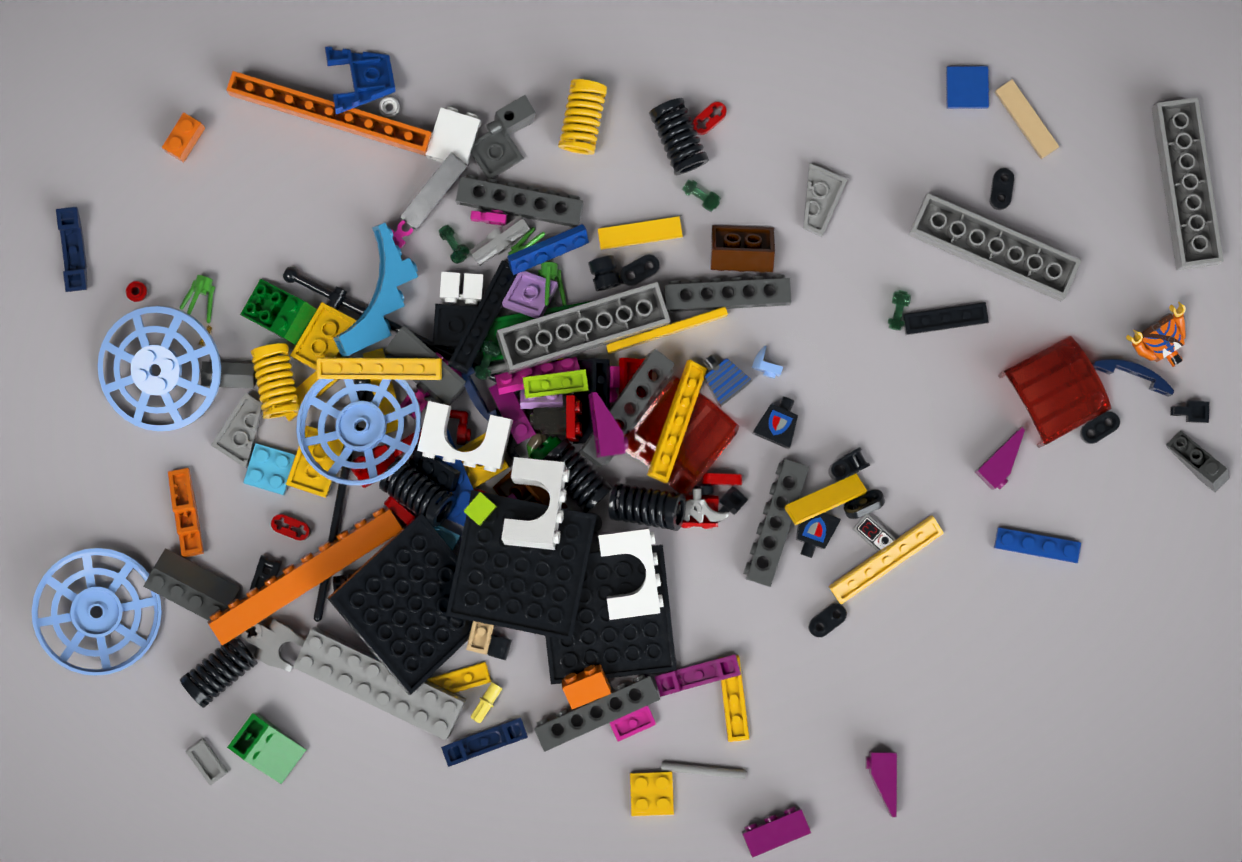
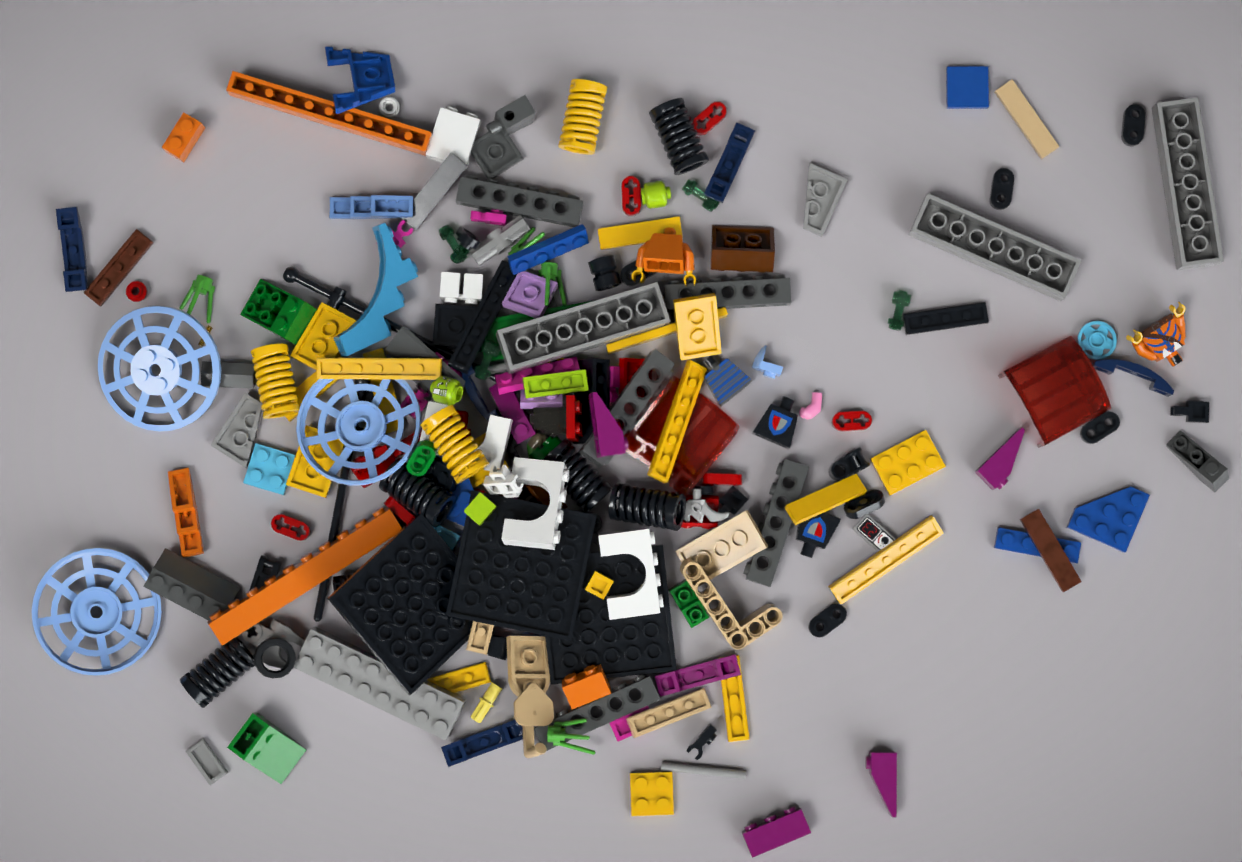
none -> copper tile [84,229,154,307]
none -> black tyre [254,638,296,679]
none -> medium blue slope [329,195,413,219]
none -> green plate [406,440,437,476]
none -> yellow piece [420,405,490,484]
none -> lime head [430,376,463,406]
none -> black plate [456,226,481,251]
none -> white piece [483,465,524,498]
none -> tan plate [506,636,554,758]
none -> bright green plant [547,718,596,755]
none -> yellow plate [585,570,614,600]
none -> red beam [622,176,641,217]
none -> tan tile [626,688,712,738]
none -> orange torso [631,227,696,287]
none -> lime head [640,181,671,209]
none -> green slope [668,580,709,628]
none -> yellow plate [673,293,722,360]
none -> tan plate [675,510,768,587]
none -> tan beam [680,559,783,650]
none -> black plate [686,724,717,760]
none -> dark blue slope [704,122,755,203]
none -> bright pink arm [799,392,823,420]
none -> red beam [831,411,872,431]
none -> yellow plate [870,430,946,496]
none -> copper tile [1020,509,1082,592]
none -> blue plate [1066,487,1150,553]
none -> medium azure wheel [1077,321,1117,360]
none -> black plate [1121,104,1145,147]

